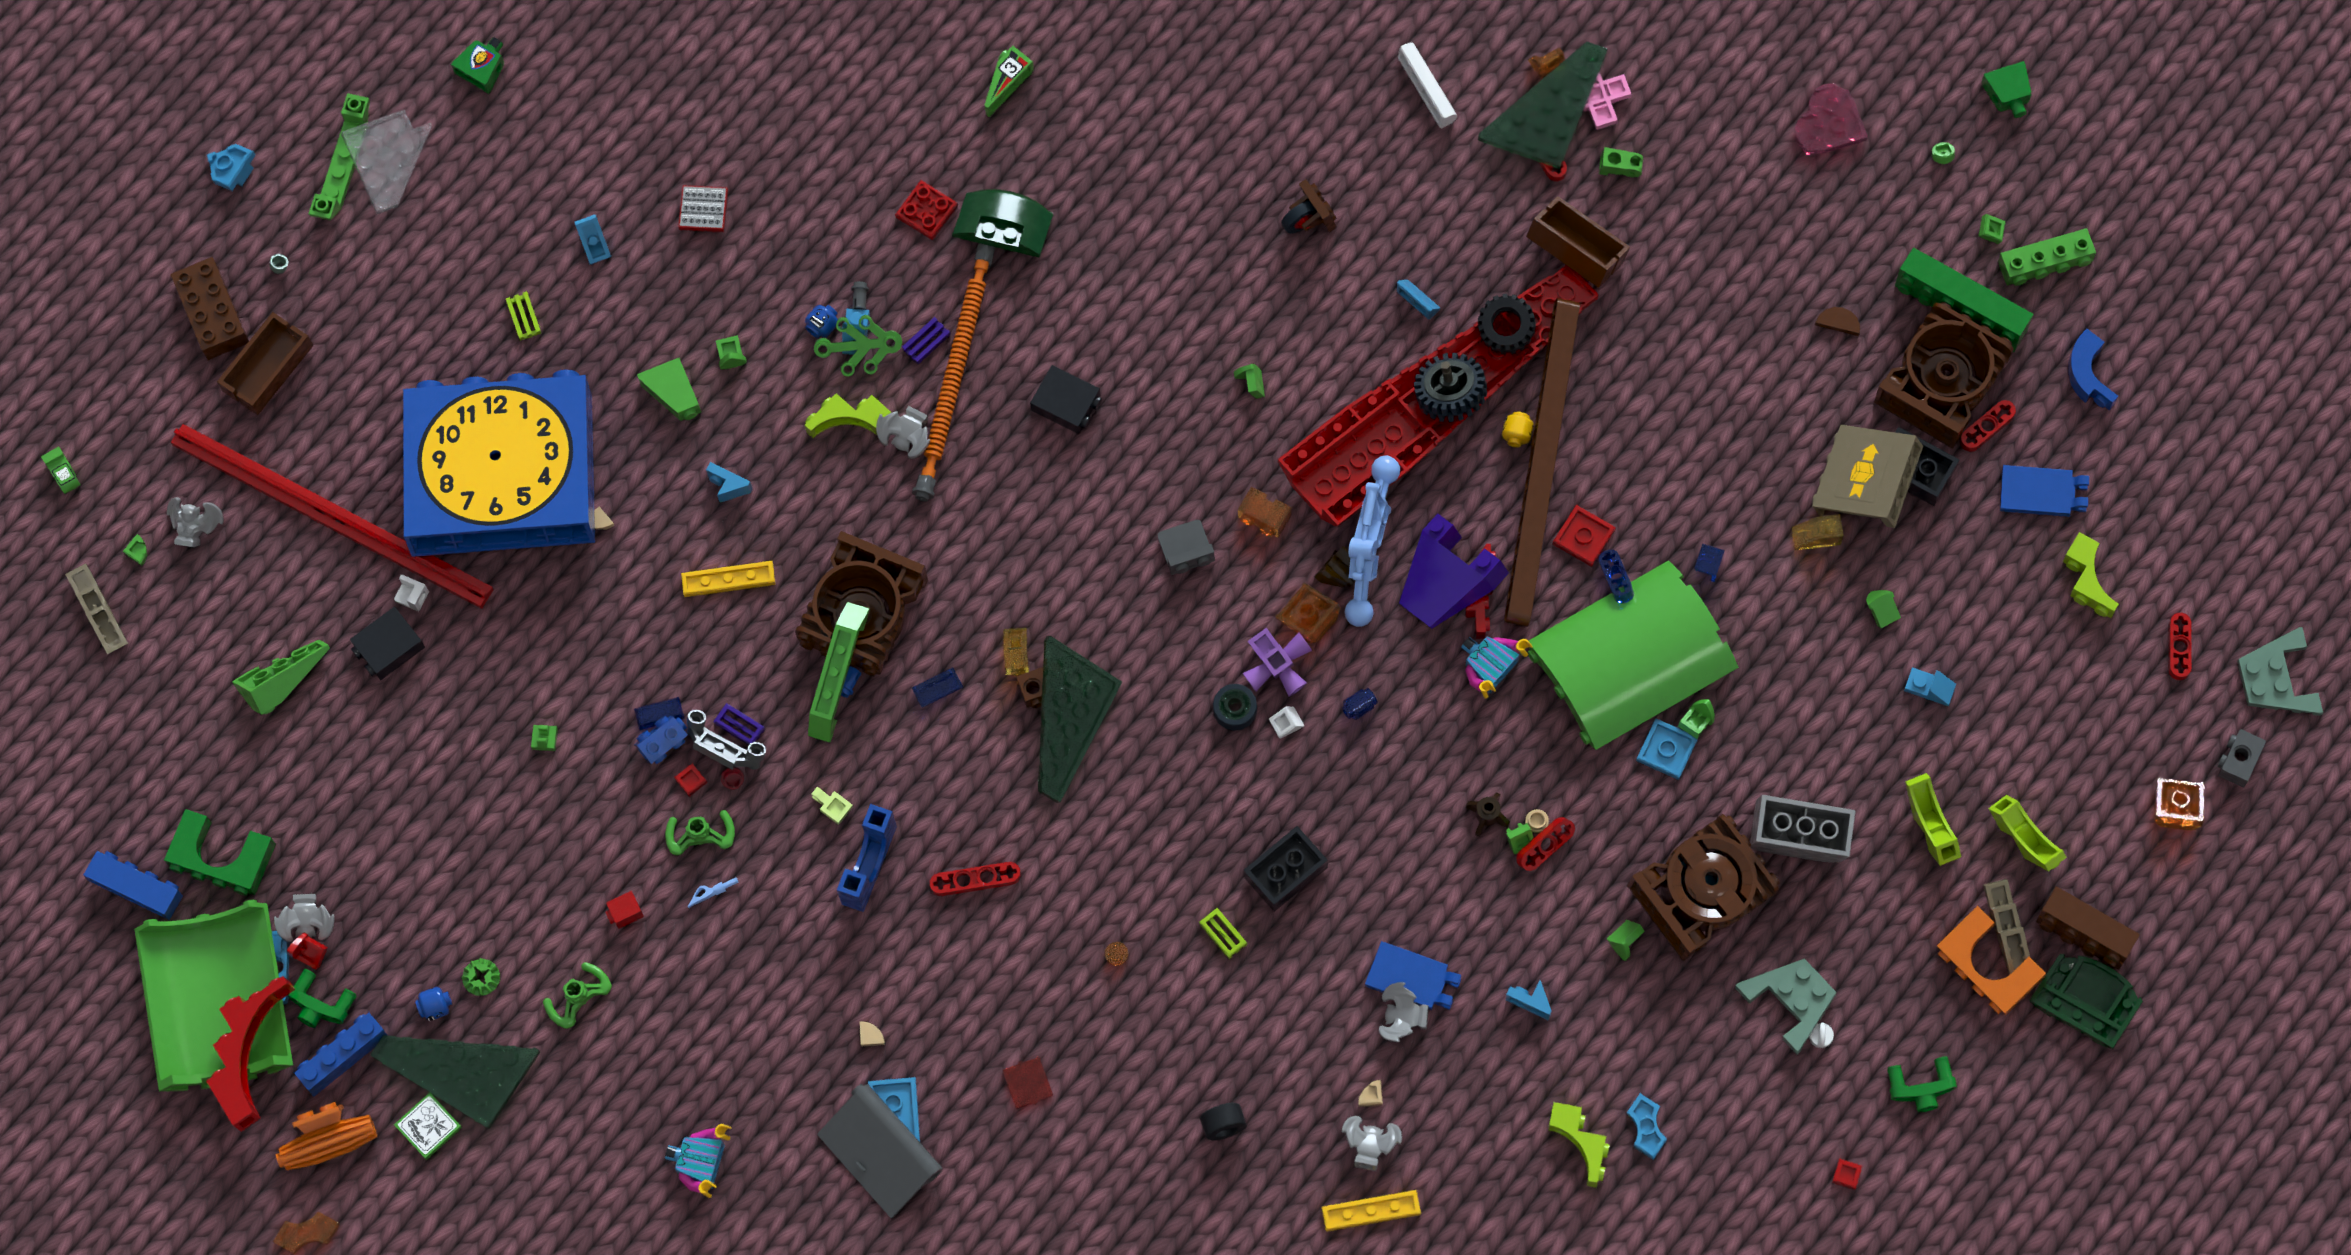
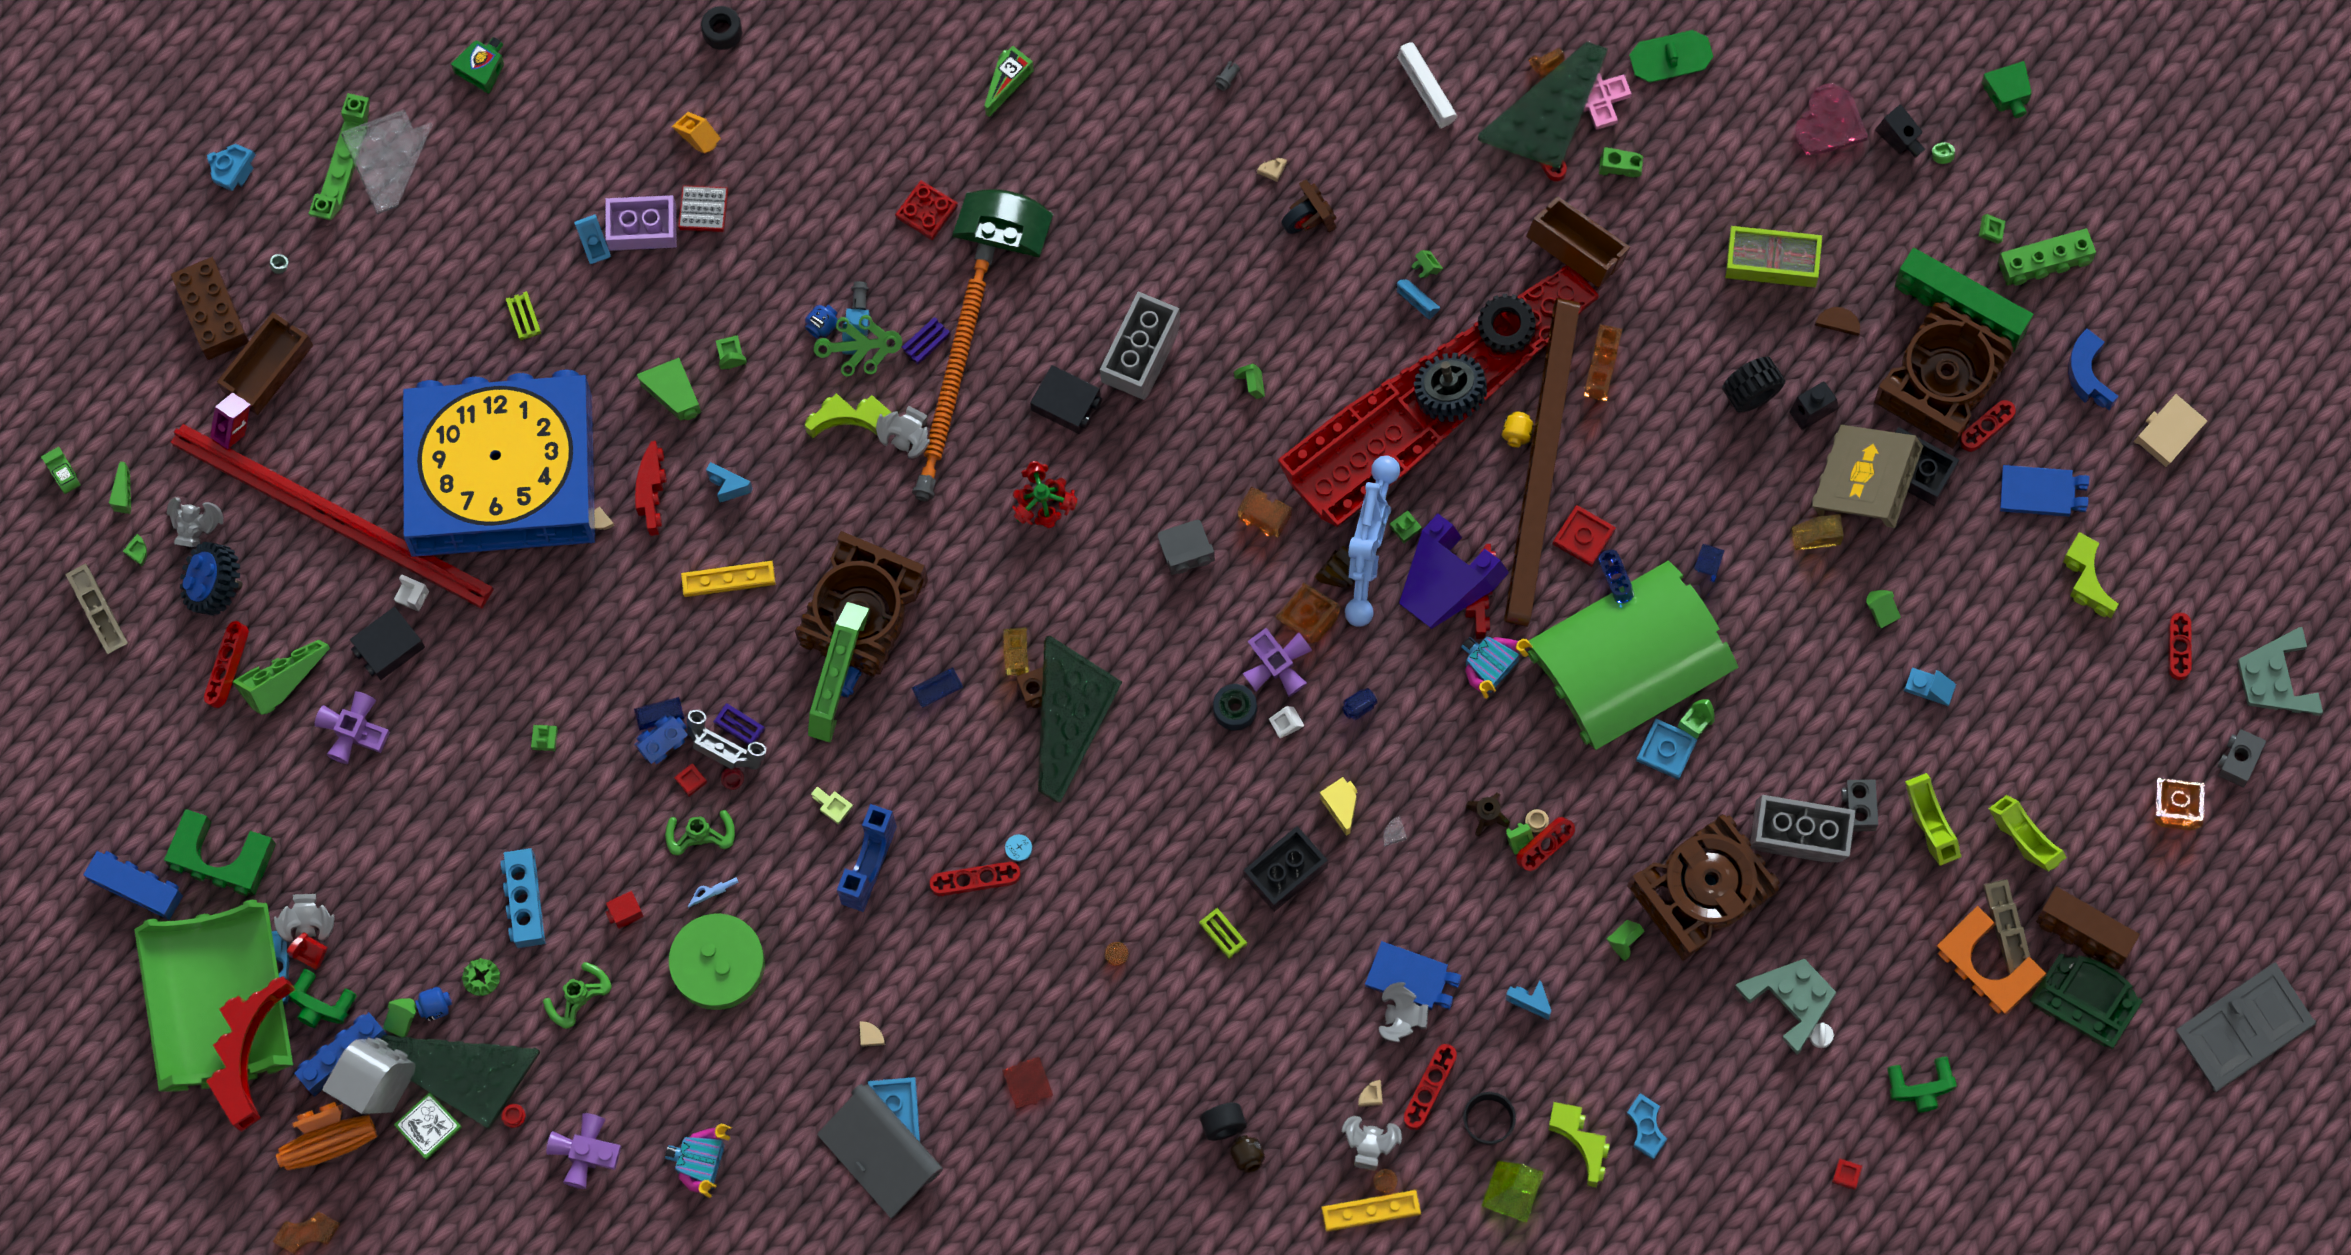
none -> bright green slope [109,461,131,514]
none -> black wheel [180,542,243,616]
none -> red beam [204,621,249,708]
none -> magenta brick [210,393,250,449]
none -> medium lavender brick [315,691,390,764]
none -> light grey brick [322,1037,415,1114]
none -> bright green tile [383,998,417,1038]
none -> dark azure brick [501,848,546,948]
none -> red plate [502,1104,526,1128]
none -> medium lavender brick [546,1113,622,1189]
none -> lavender brick [606,195,677,251]
none -> red slope [635,441,667,536]
none -> bright green brick [669,914,765,1010]
none -> light orange slope [672,112,721,153]
none -> black tyre [701,6,742,50]
none -> medium azure piece [1005,835,1032,862]
none -> red plant [1012,461,1077,528]
none -> light grey brick [1100,292,1180,400]
none -> dark grey pin [1215,61,1240,91]
none -> dark brown head [1230,1135,1265,1173]
none -> tan tile [1257,158,1287,182]
none -> light yellow slope [1320,777,1358,836]
none -> clear orange plate [1374,1169,1398,1193]
none -> clear tile [1383,816,1407,846]
none -> bright green tile [1389,510,1422,544]
none -> red beam [1403,1044,1457,1130]
none -> bright green tile [1412,250,1443,278]
none -> black tyre [1463,1092,1516,1145]
none -> clear neon green slope [1482,1161,1544,1222]
none -> clear orange arch [1584,324,1622,401]
none -> green shield [1629,30,1714,83]
none -> black tyre [1722,357,1786,413]
none -> brick [1725,226,1822,288]
none -> black torso [1789,381,1839,430]
none -> dark grey brick [1841,779,1878,832]
none -> black torso [1875,104,1925,158]
none -> tan container [2133,394,2207,467]
none -> dark grey door [2175,962,2316,1092]

